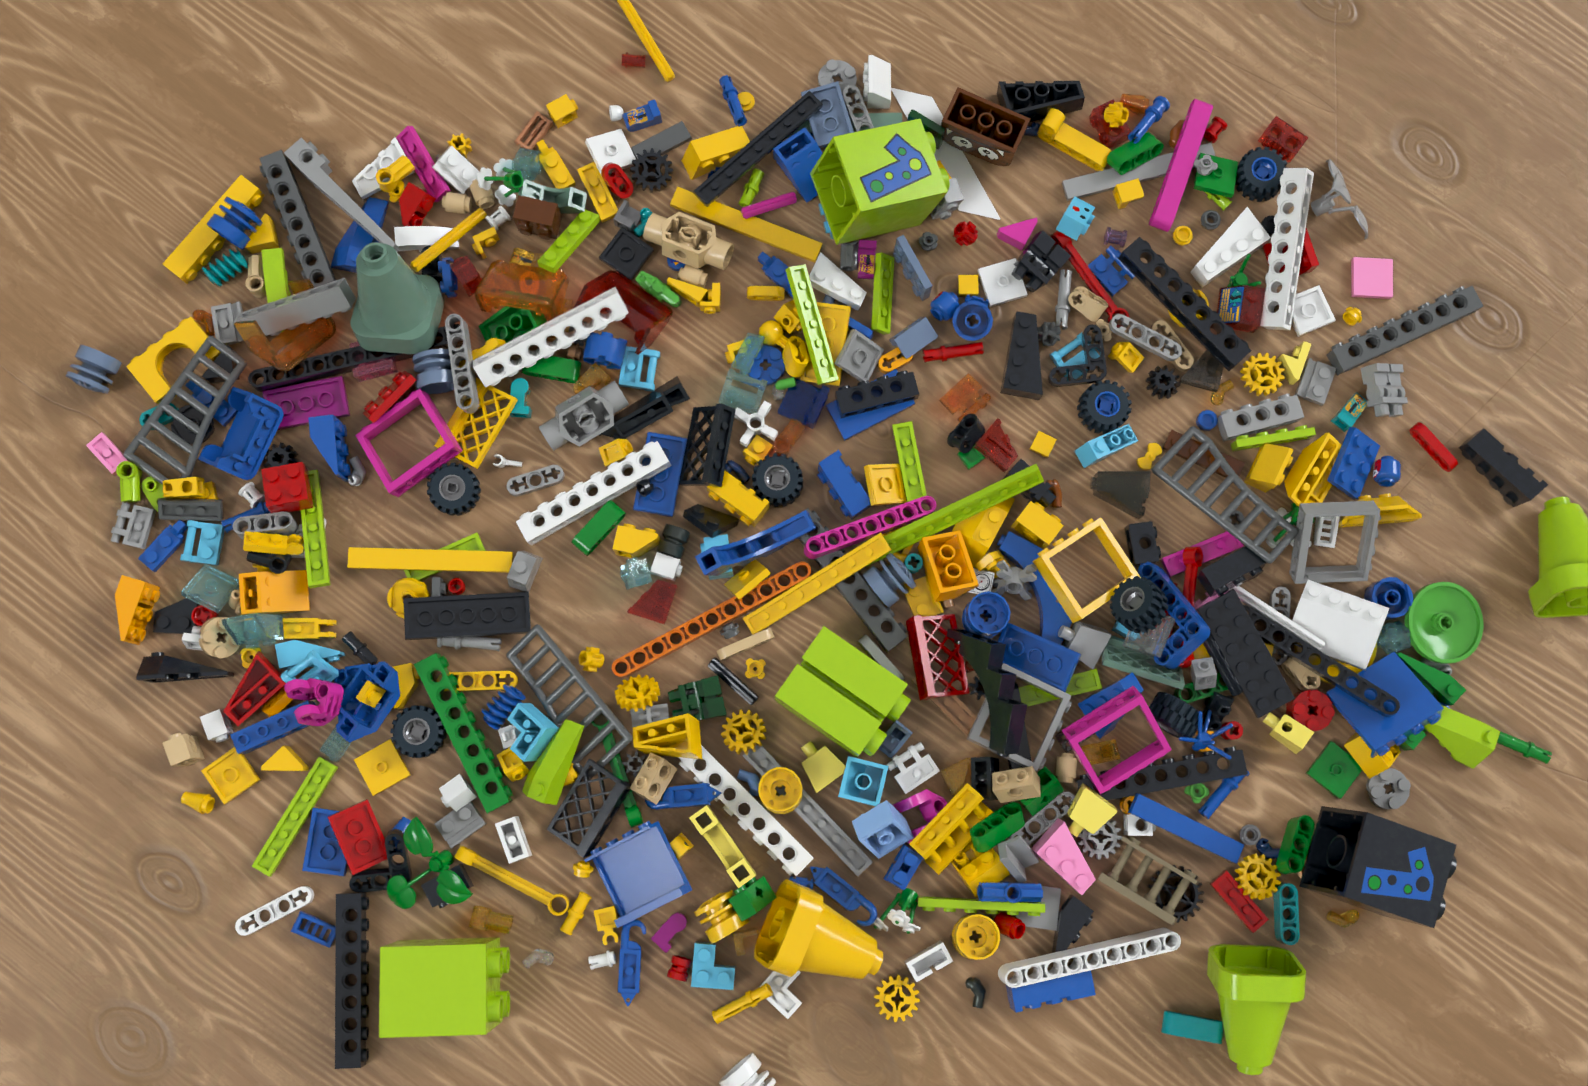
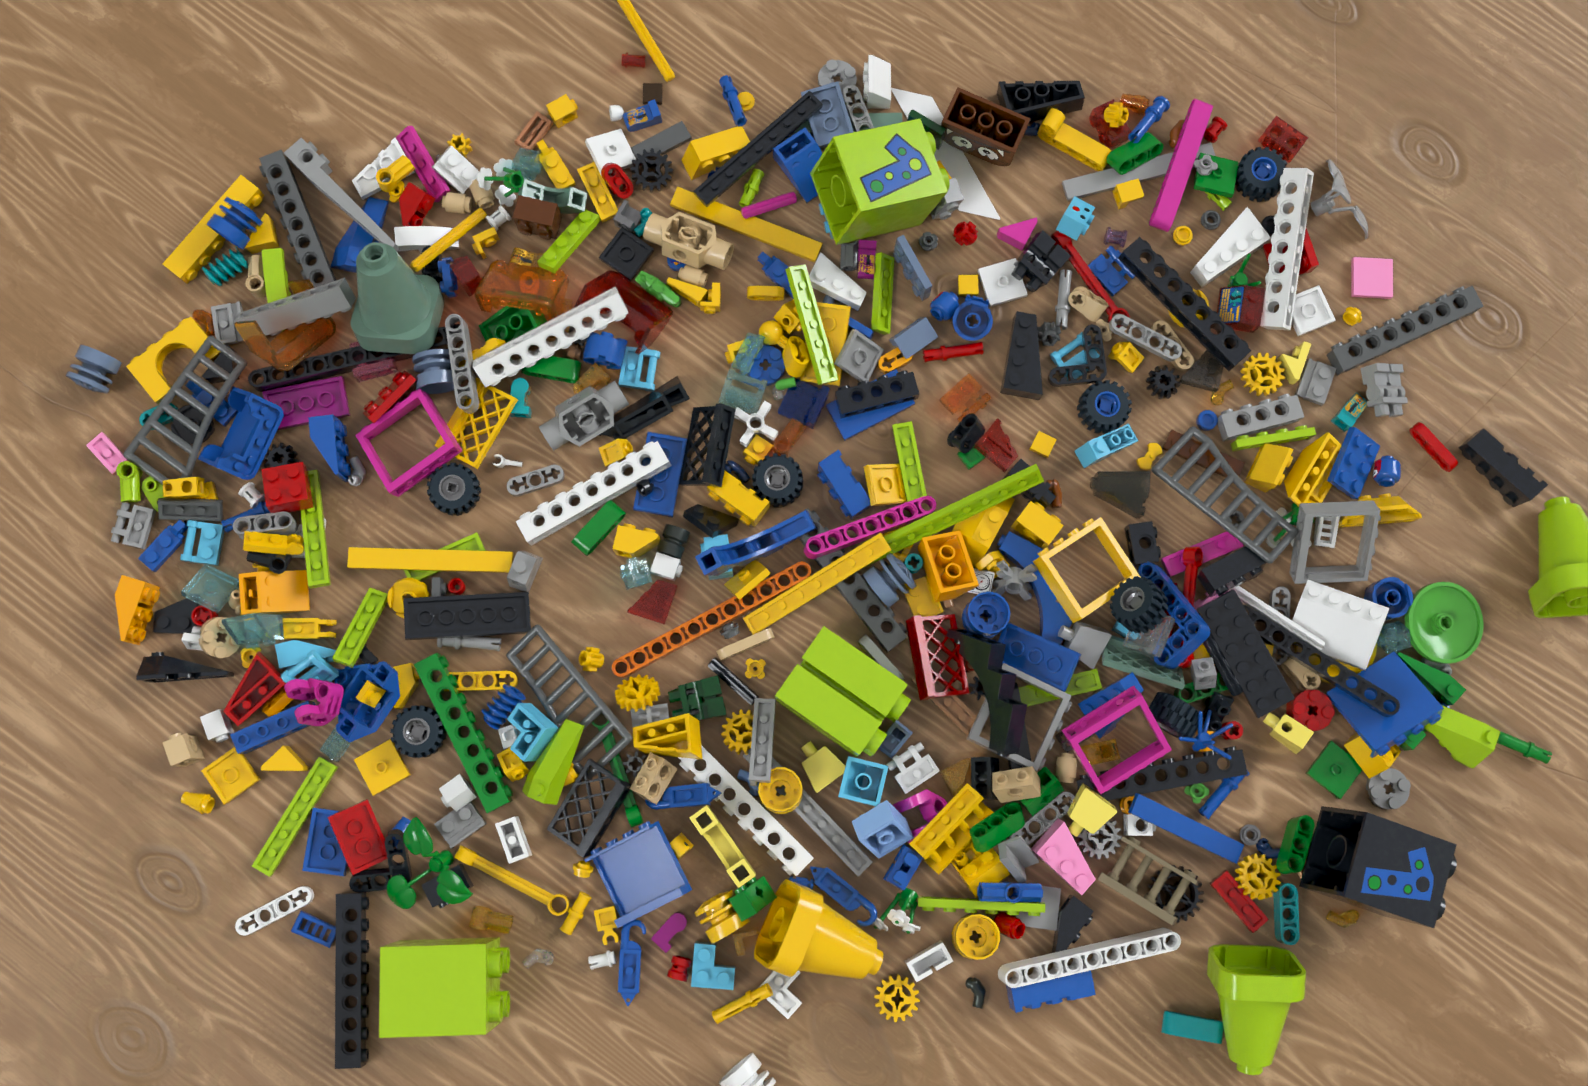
none -> lime plate [332,588,388,668]
none -> dark brown tile [643,83,663,105]
none -> light grey fence [749,698,776,786]

